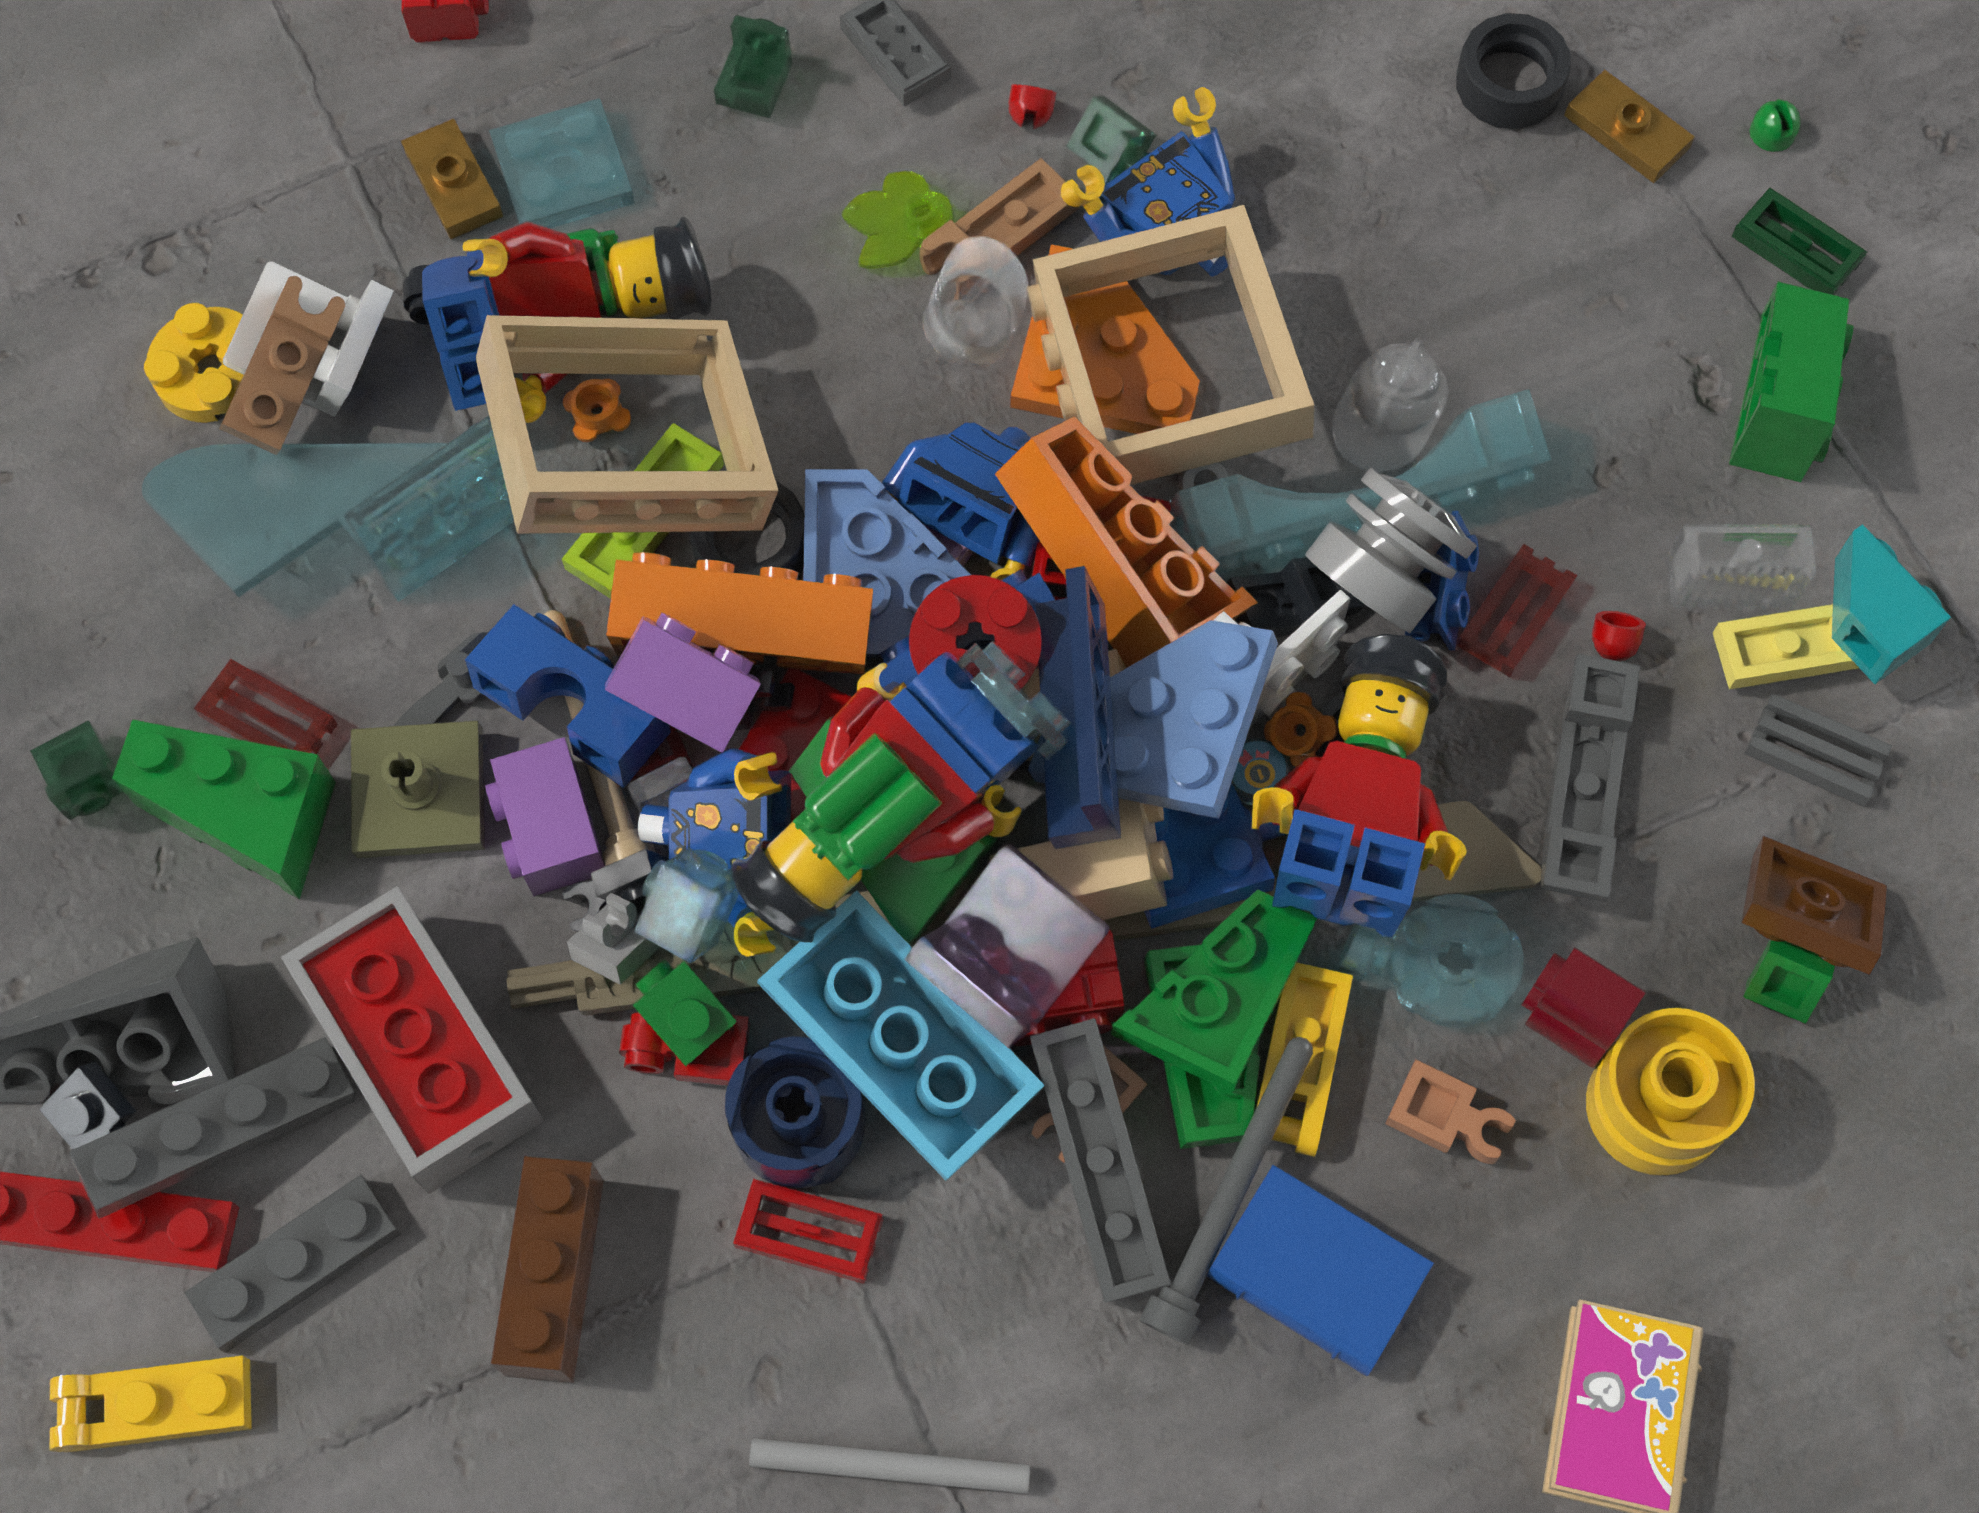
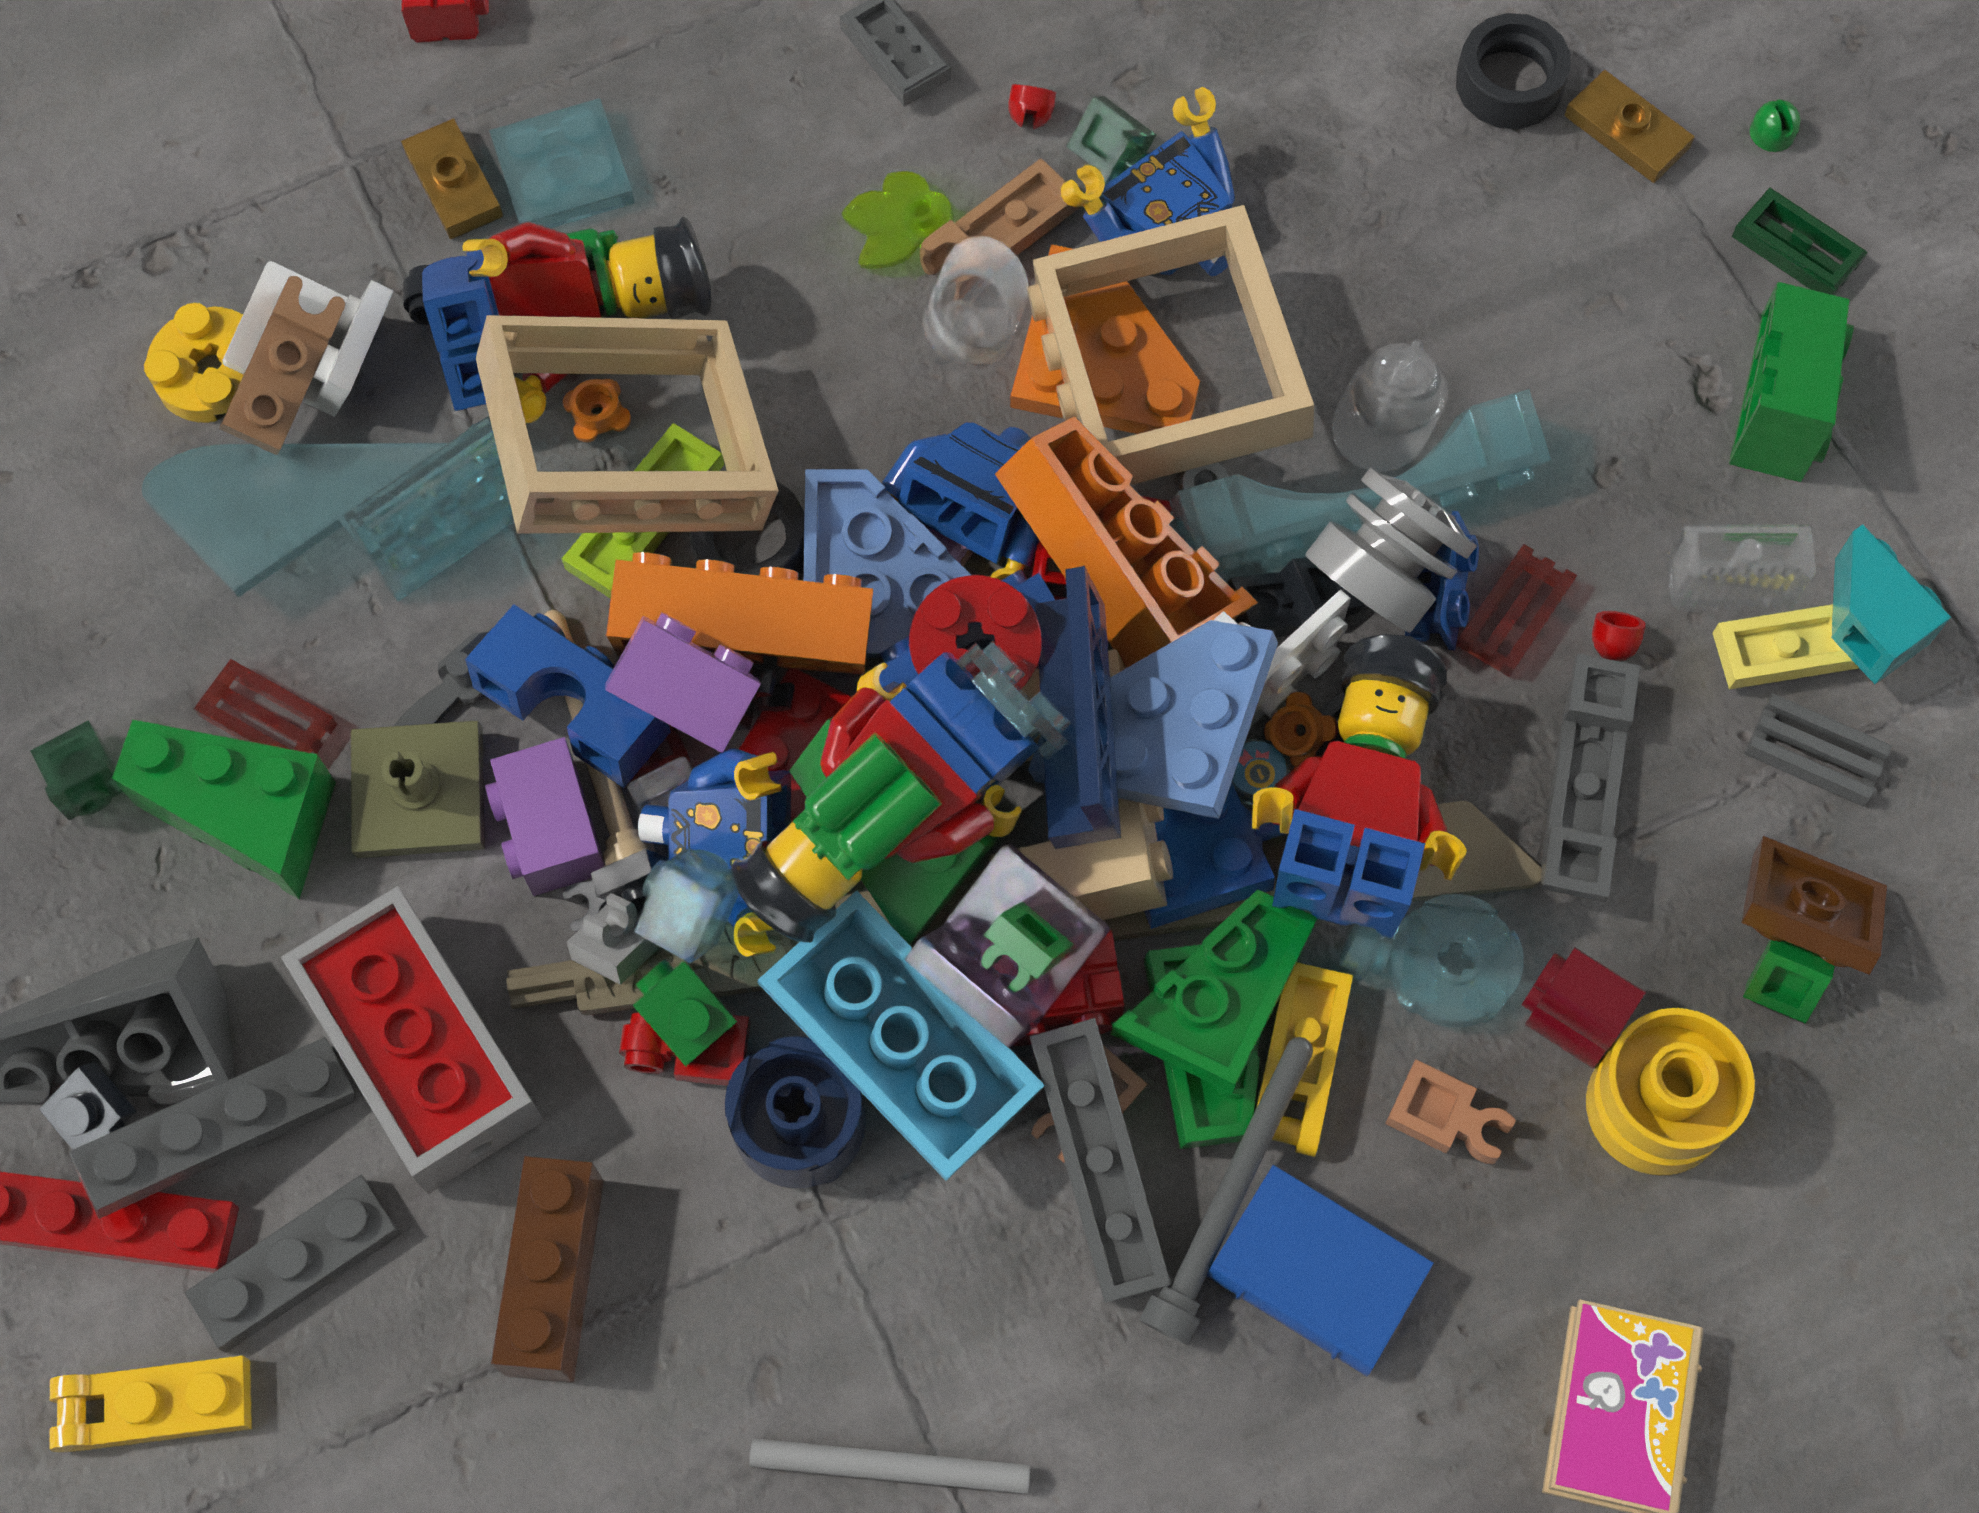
clear green bracket [714,15,793,118] -> none
red tile [733,1179,884,1284] -> none
none -> green tile [981,901,1074,992]

